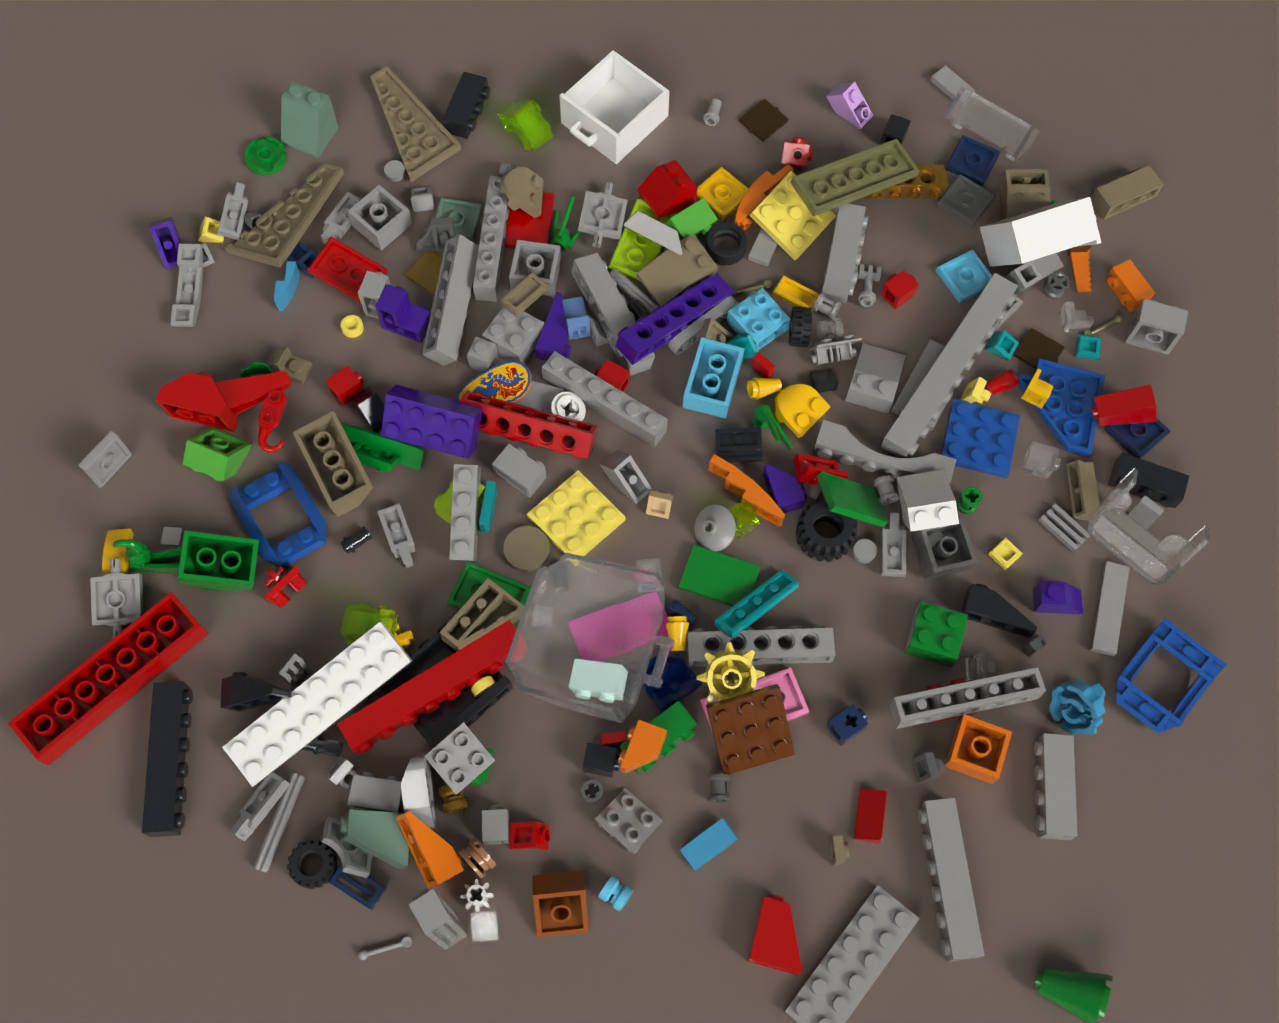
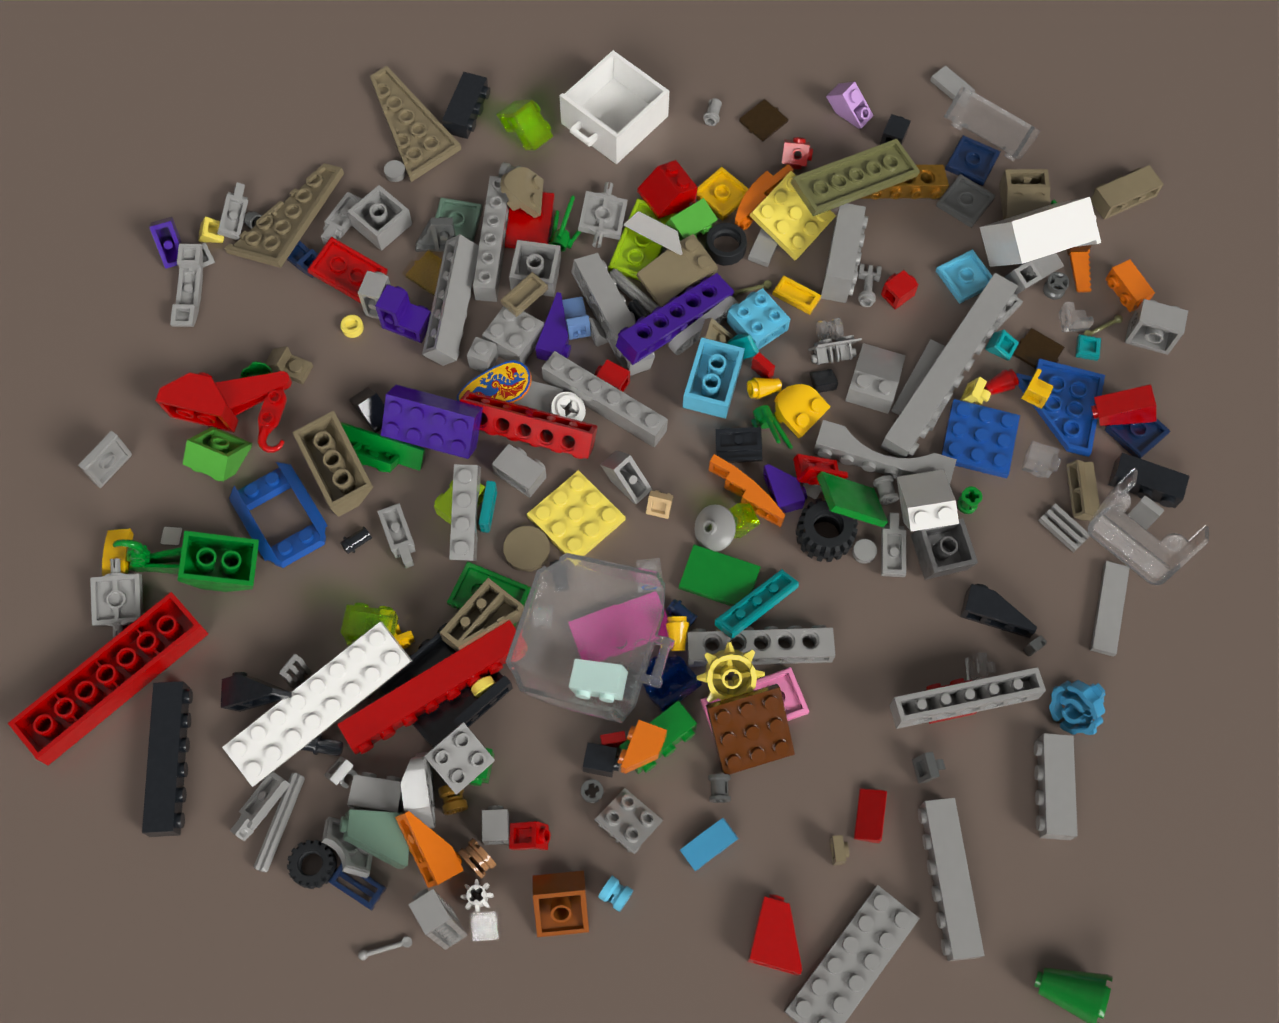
green tile [244,137,287,176] -> none
red hips [263,566,307,609] -> none
dark azure slope [274,262,300,311] -> none
sand green slope [281,81,339,159] -> none
red brick [325,366,364,406] -> none
light grey slope [410,186,434,212] -> none
black tyre [788,306,812,347] -> none
light grey bush [813,293,841,320] -> none
dark blue brick [827,704,868,746] -> none
green brick [904,601,968,667] -> none
orange brick [945,714,1012,784] -> none
light yellow tile [988,537,1023,571] -> none
dark purple slope [1033,581,1083,614] -> none
blue wedge [1115,618,1227,733] -> none

